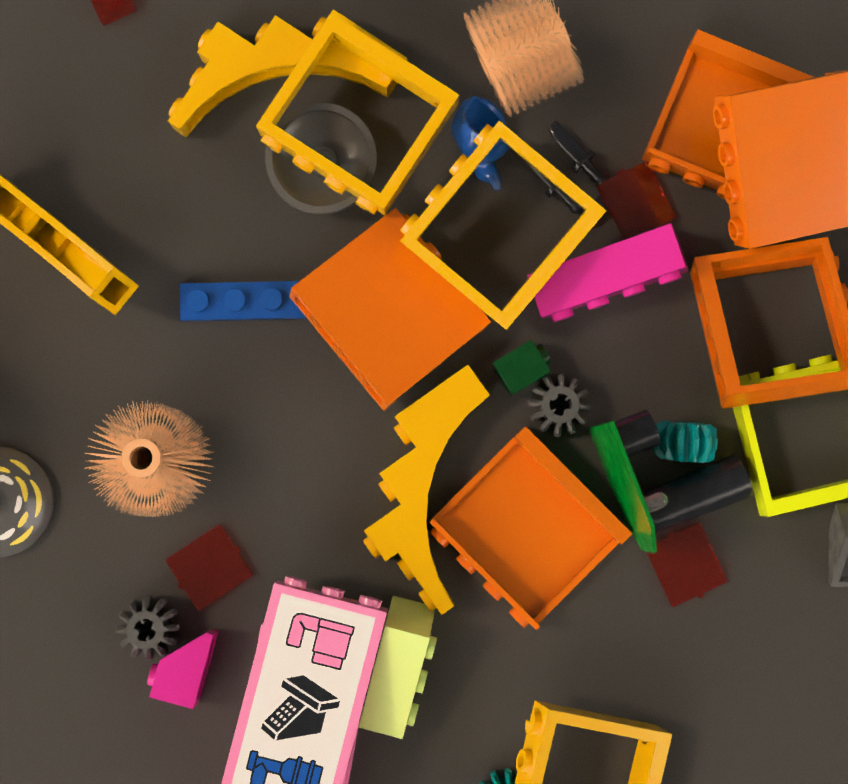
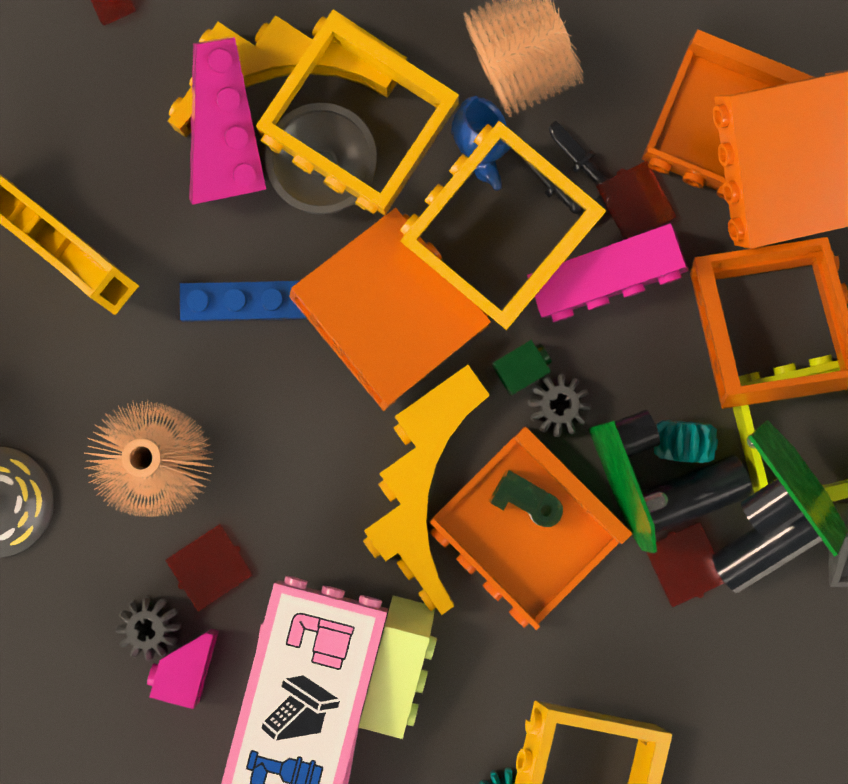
none -> dark pink wedge [189,36,266,205]
none -> clear green leg [488,469,563,527]
none -> piece [712,420,848,593]

